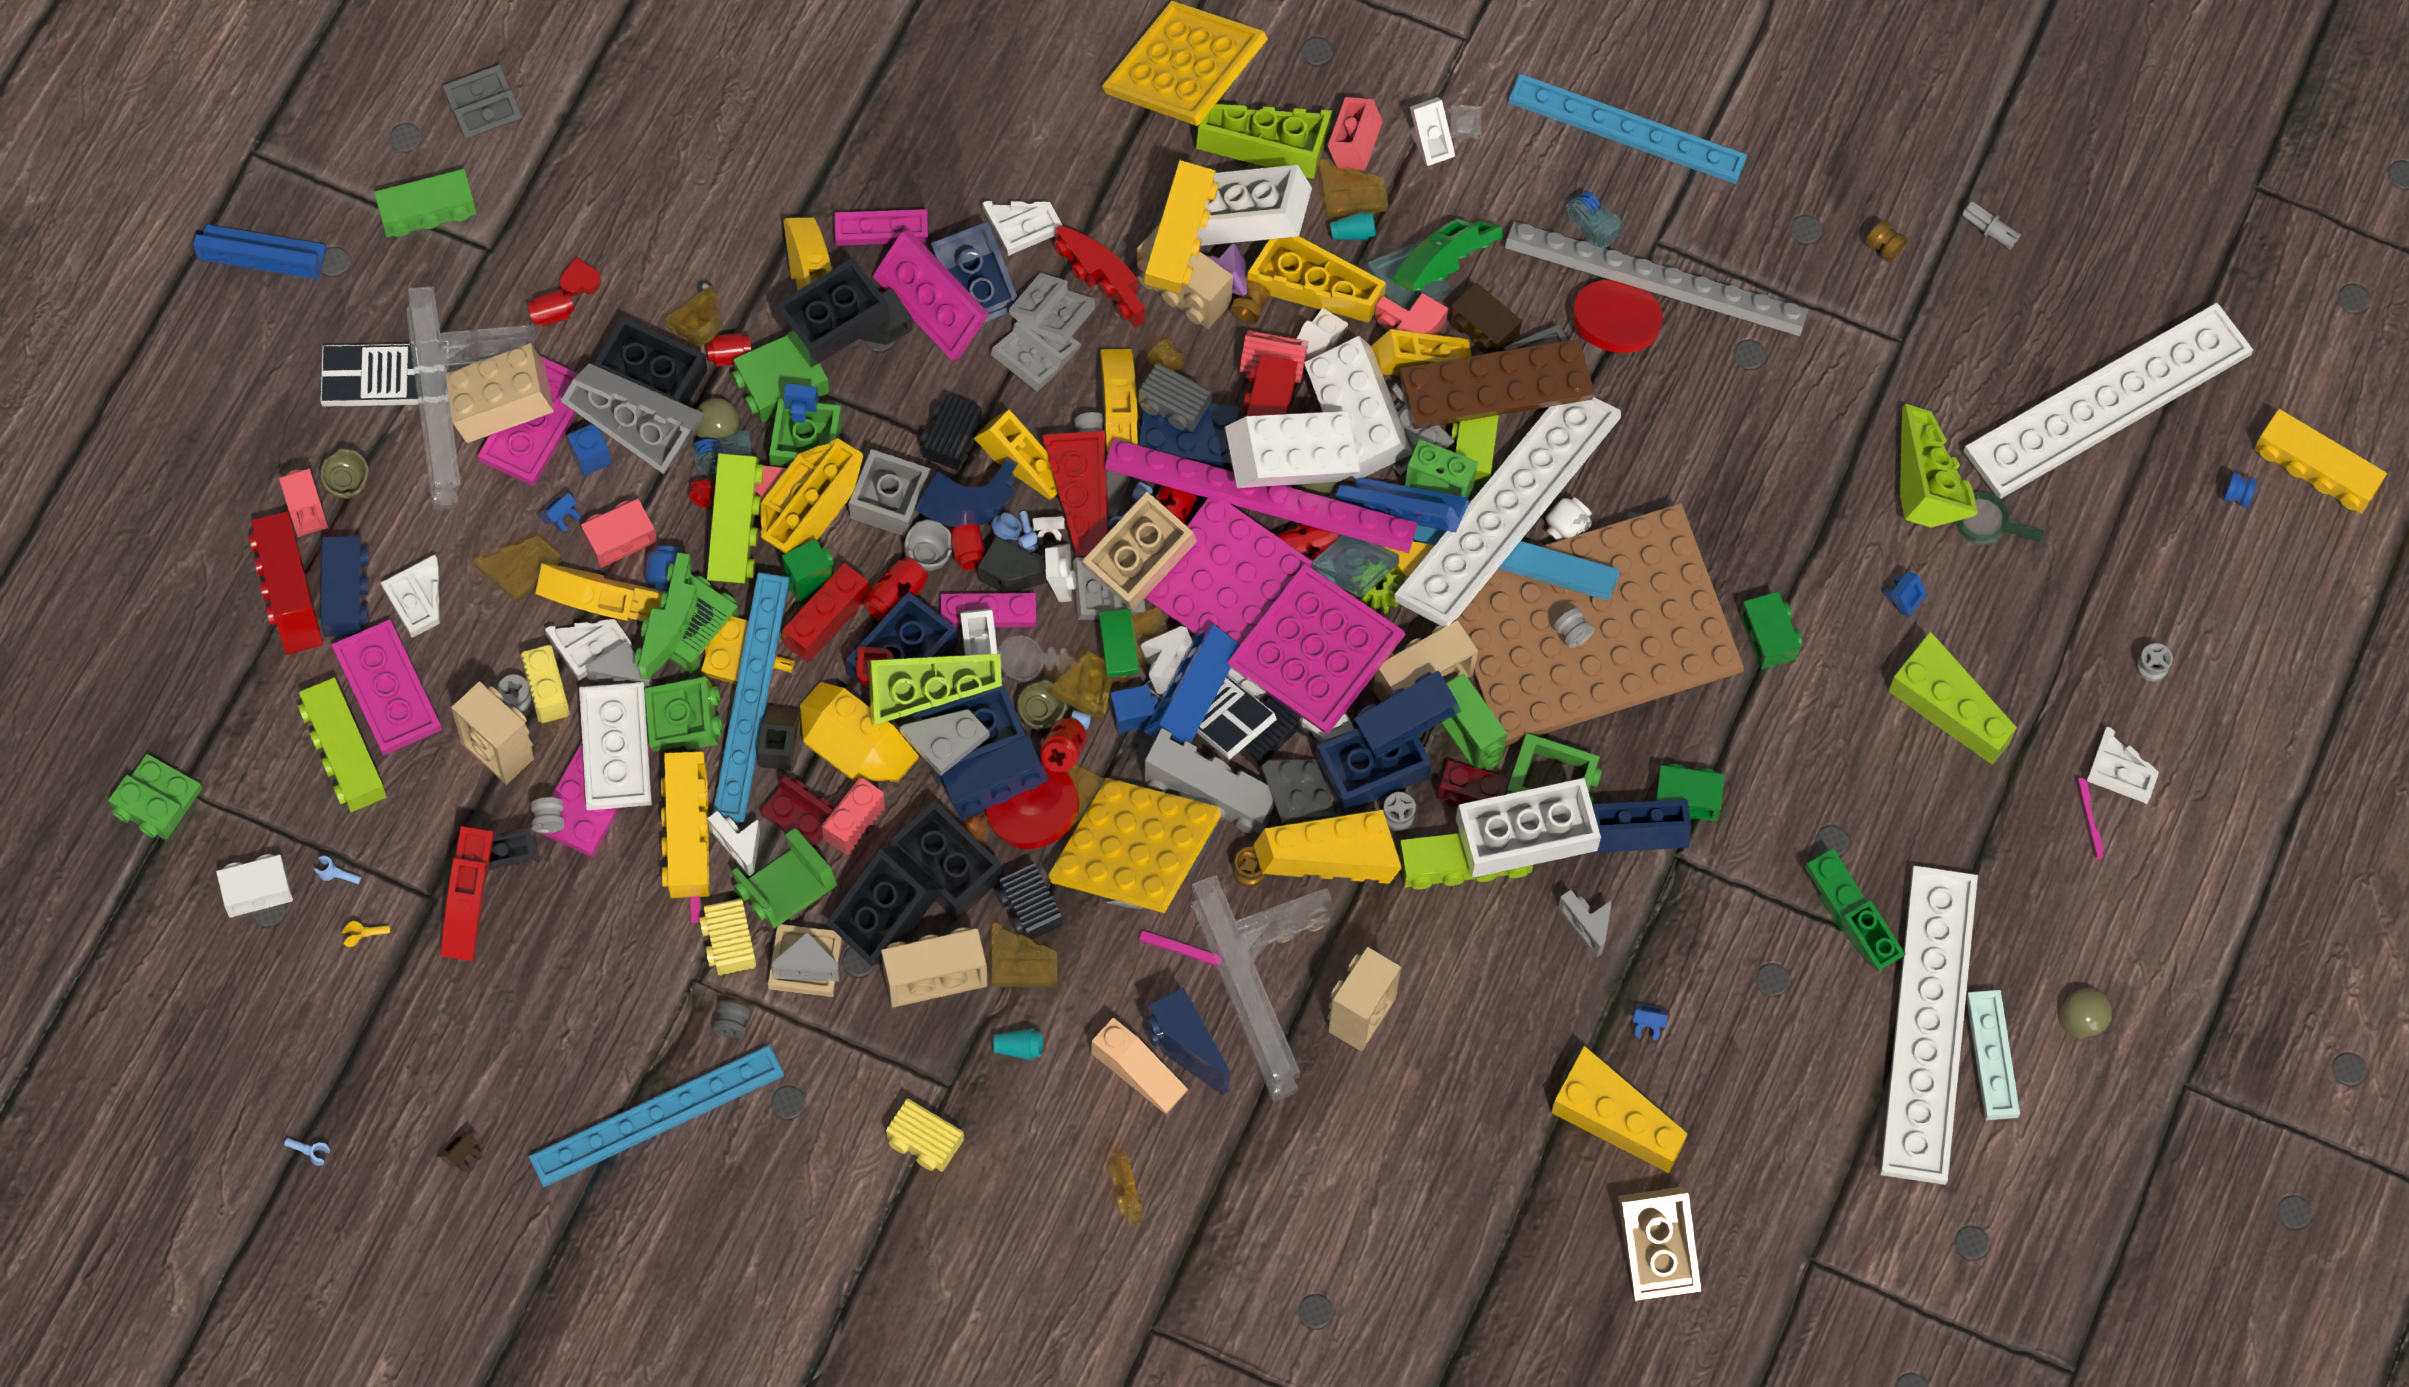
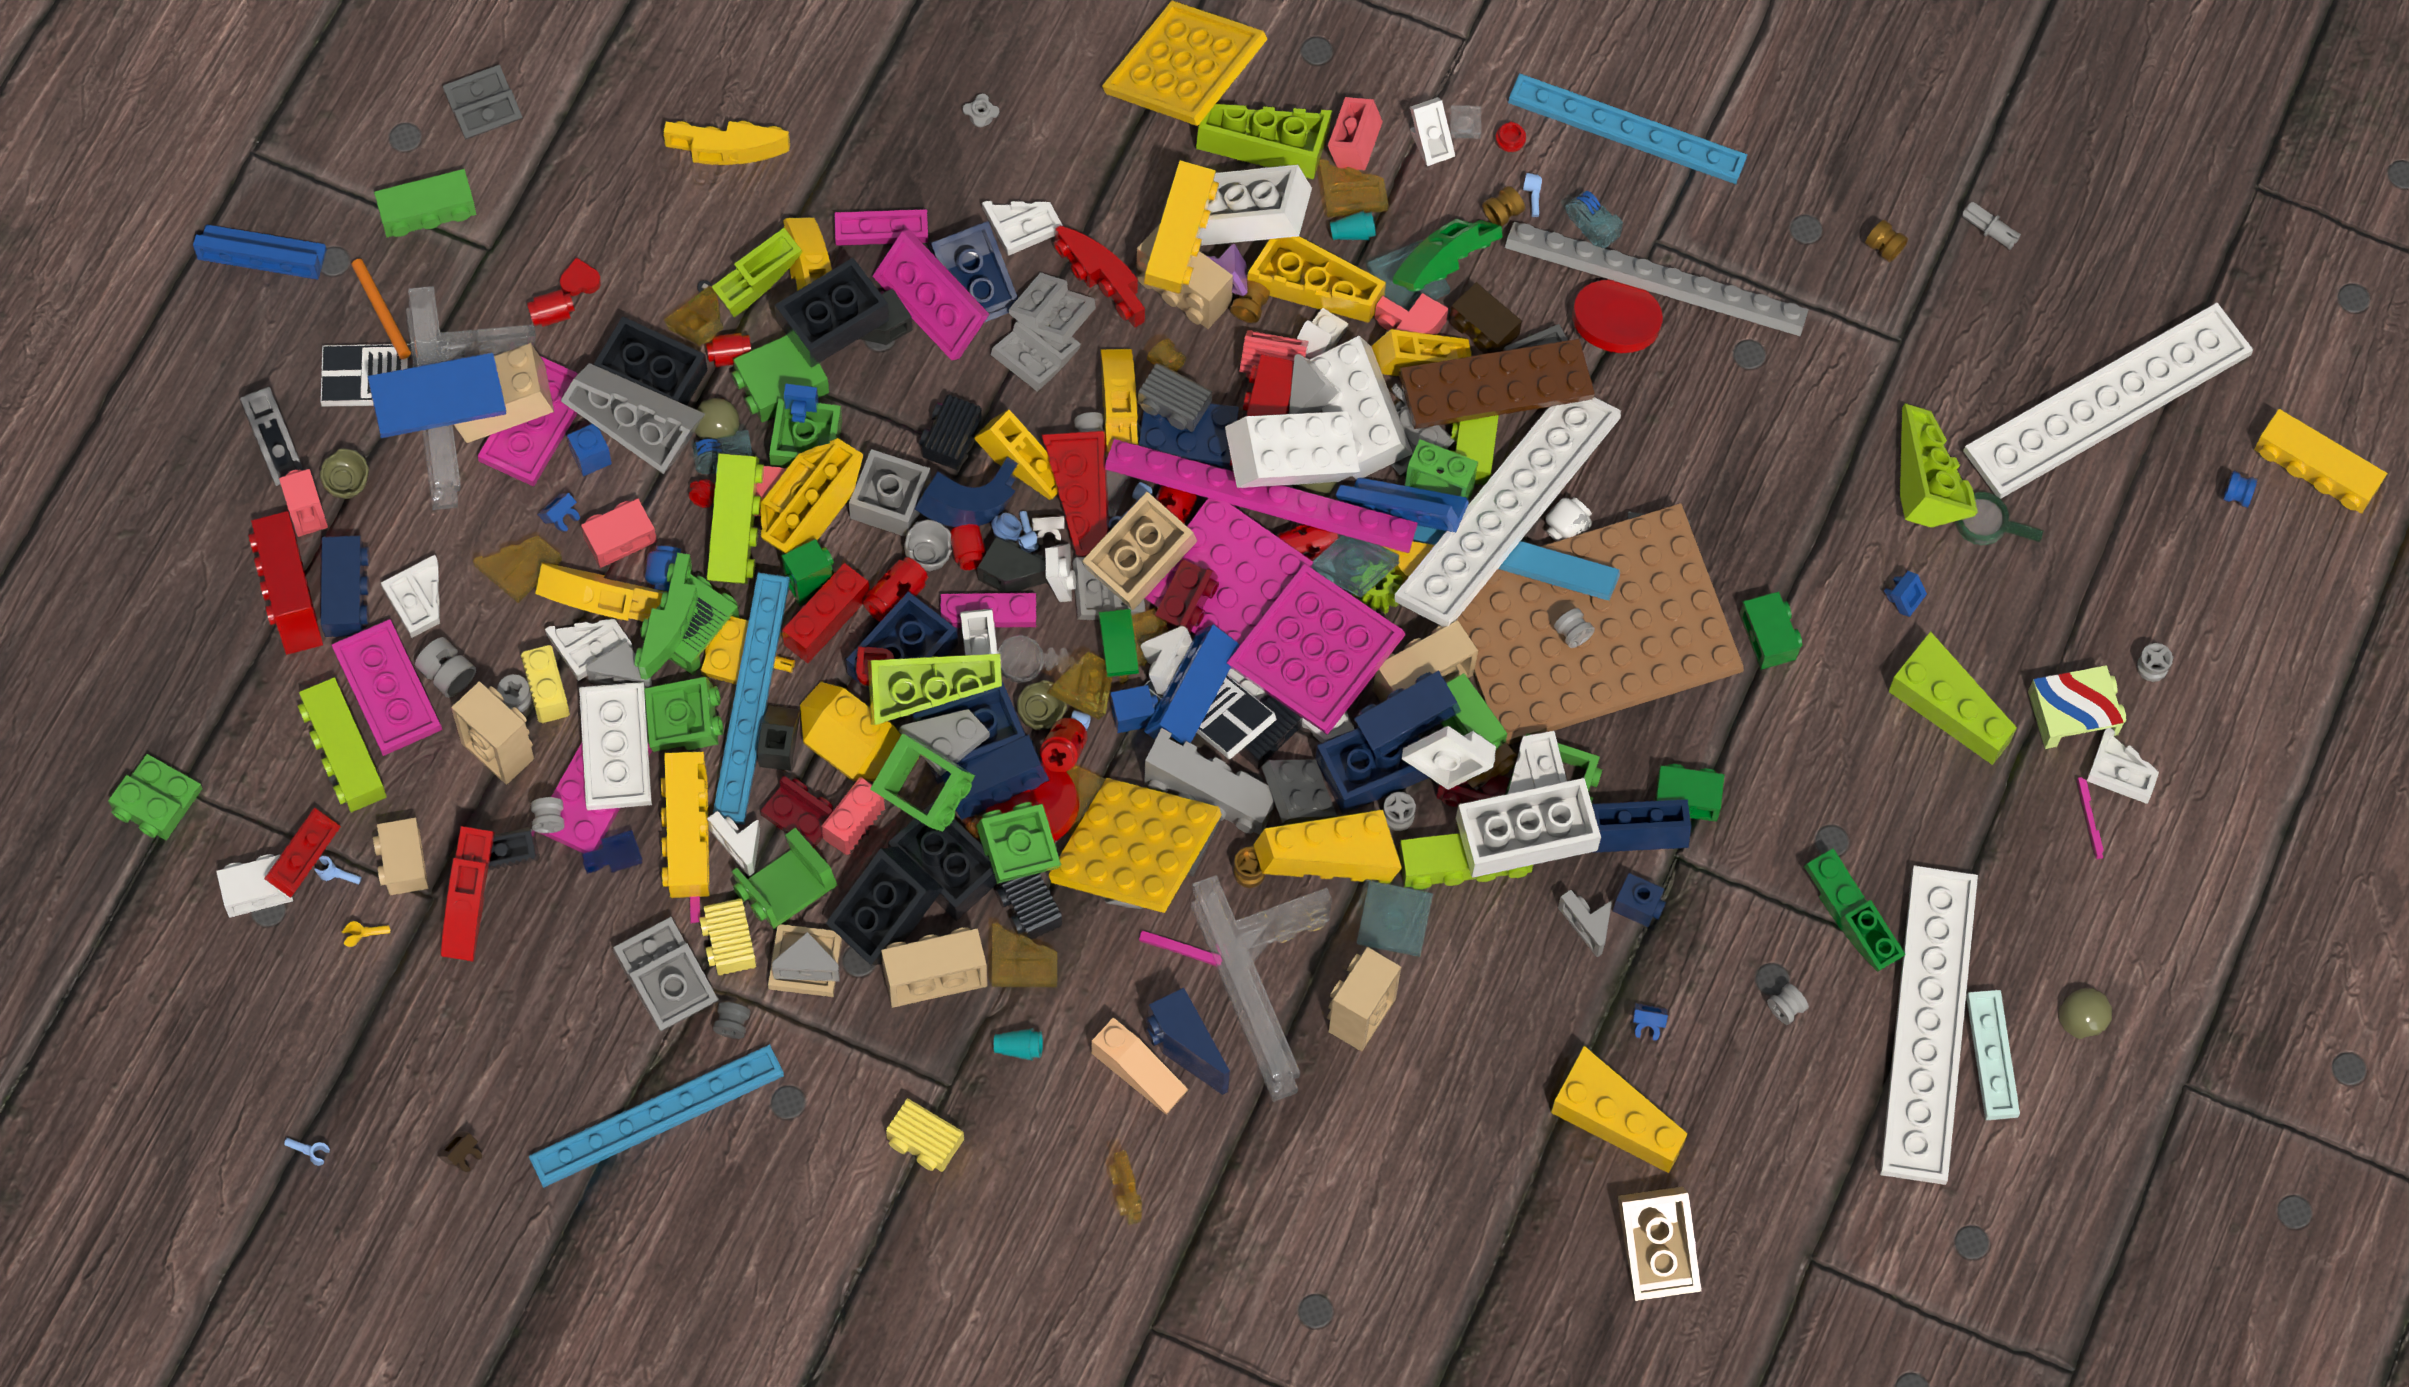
none -> slope [238,386,303,486]
none -> red tile [264,808,341,898]
none -> orange bar [351,259,411,359]
none -> blue tile [368,353,506,438]
none -> tan brick [373,818,429,895]
none -> light grey wheel [415,637,476,698]
none -> clear blue plate [582,830,642,874]
none -> light grey slope [613,917,718,1032]
none -> yellow slope [664,121,790,165]
none -> lime slope [712,228,803,318]
none -> bright green window [870,733,975,832]
none -> light grey plate [963,94,999,127]
none -> bright green plate [976,802,1061,884]
none -> dark red bracket [1155,559,1219,633]
none -> light grey slope [1289,354,1339,414]
none -> clear light blue plate [1357,881,1433,957]
none -> white plate [1402,726,1496,789]
none -> dark brown plate [1467,742,1518,791]
none -> pearl gold wheel [1482,186,1525,226]
none -> red plate [1496,122,1526,152]
none -> white wing [1508,731,1567,794]
none -> light blue hand [1523,173,1542,217]
none -> dark blue brick [1613,873,1666,927]
none -> light grey wheel [1767,983,1809,1025]
none -> panel [2028,665,2126,749]

